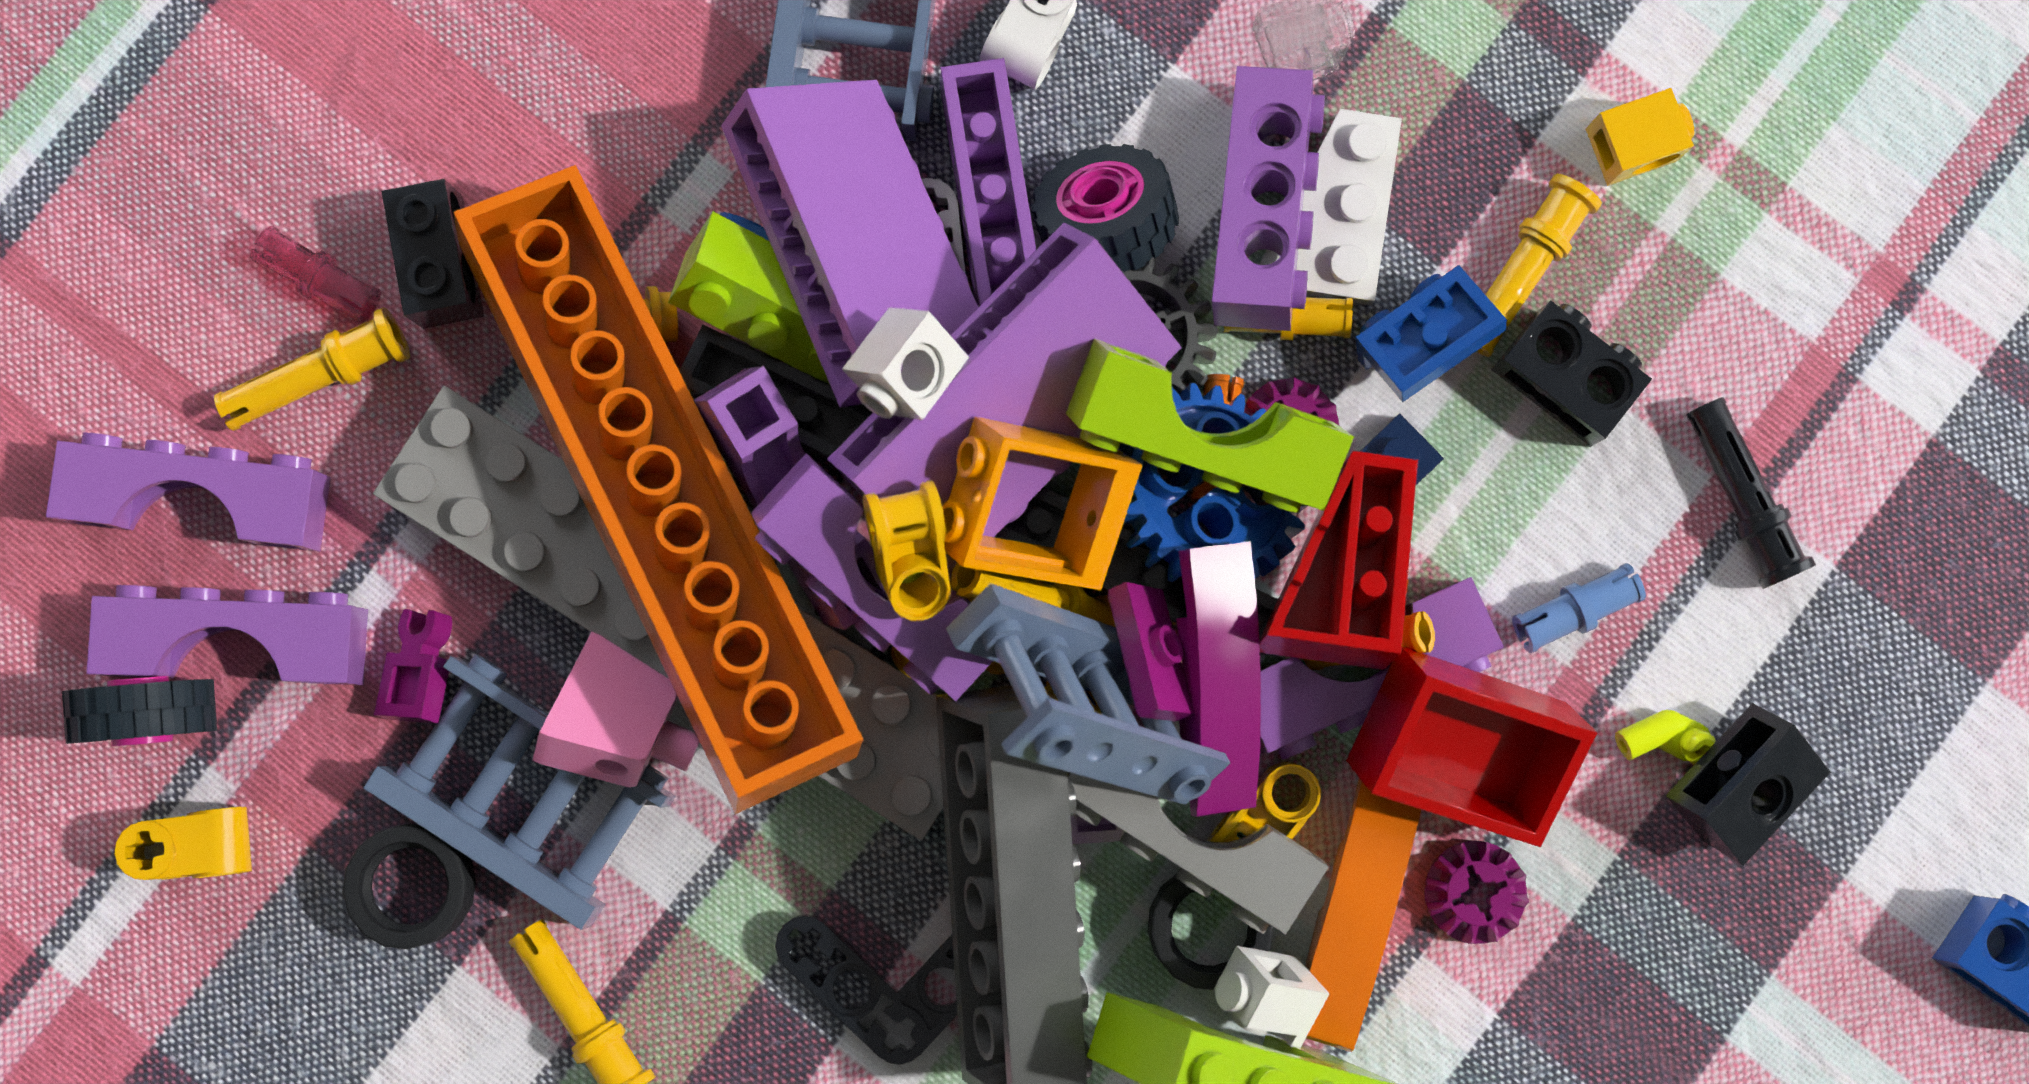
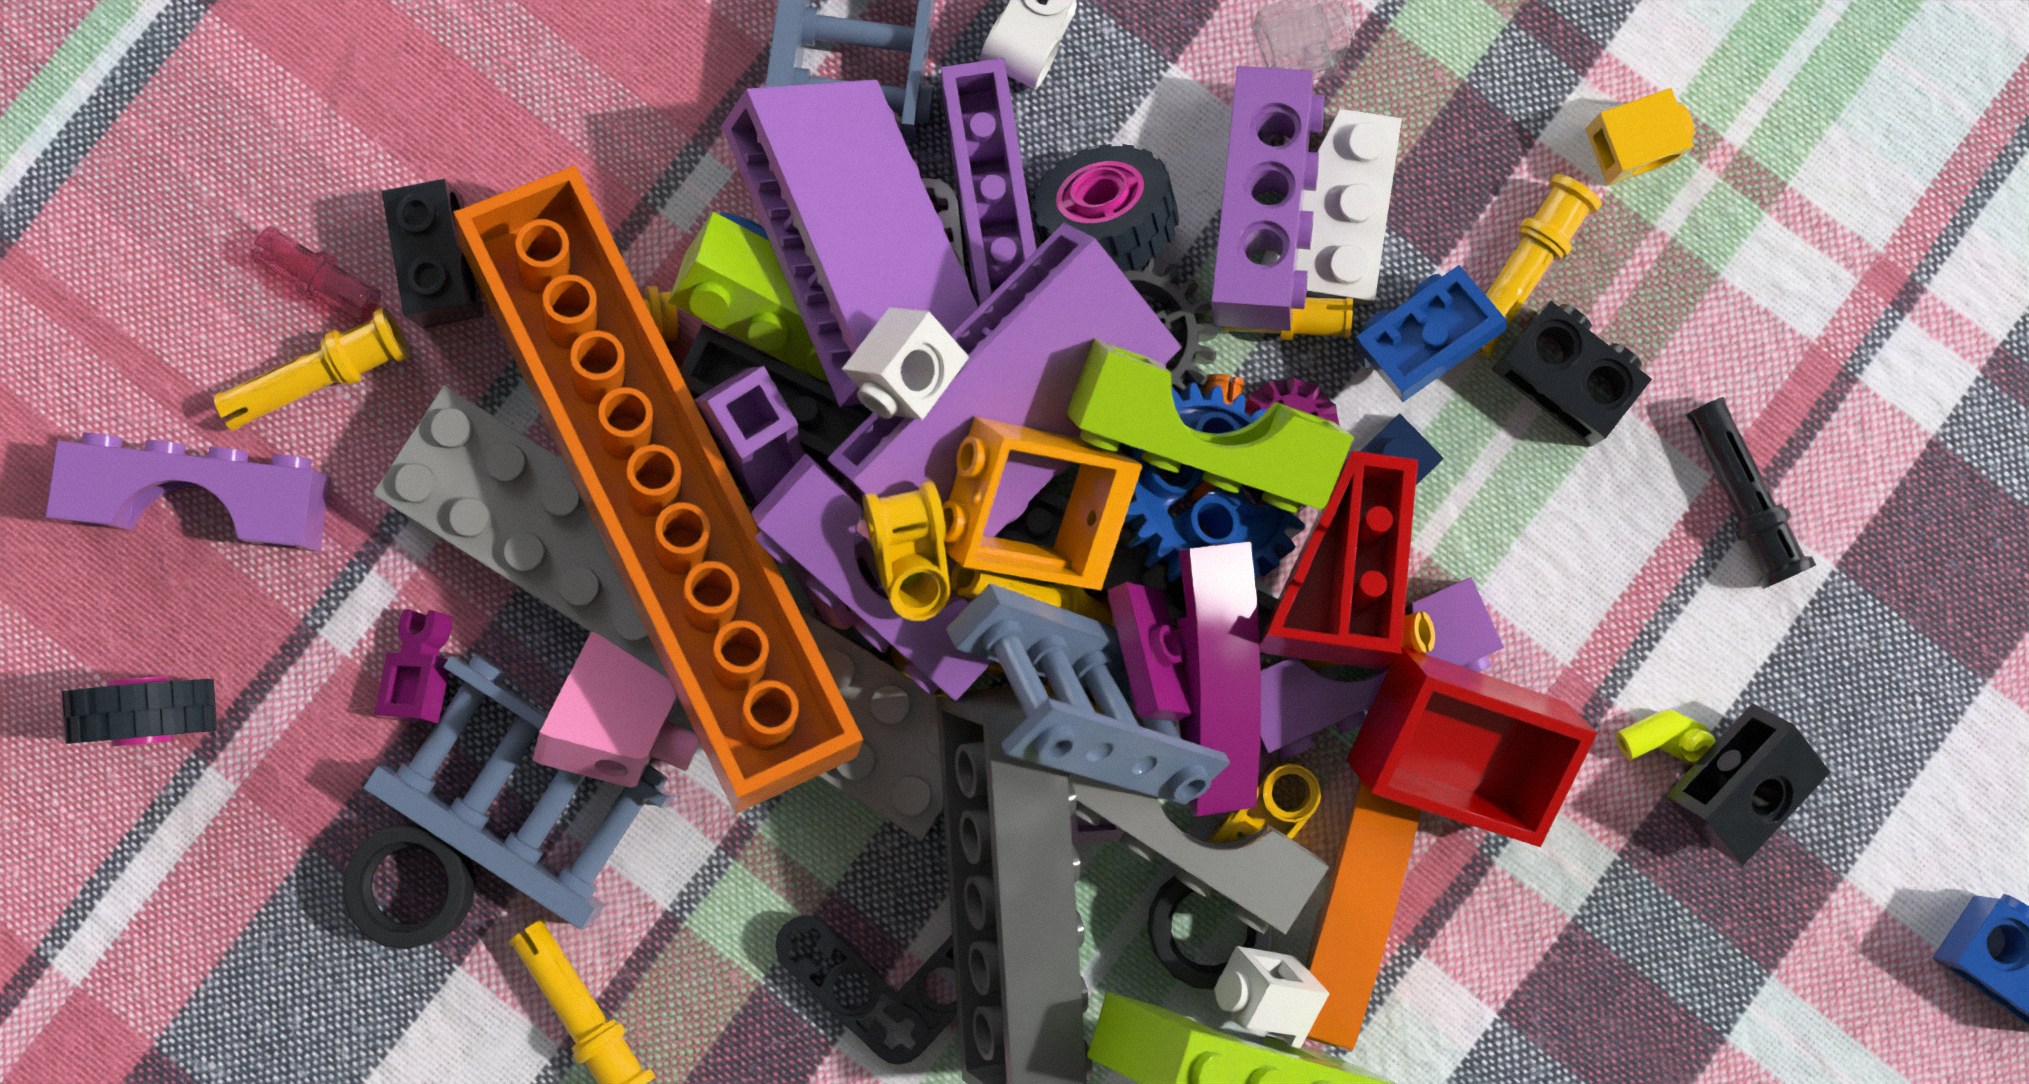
medium lavender arch [86,585,368,685] -> none
yellow piece [114,807,252,880] -> none
magenta gear [1424,841,1529,944] -> none
medium blue pin [1512,563,1646,653] -> none

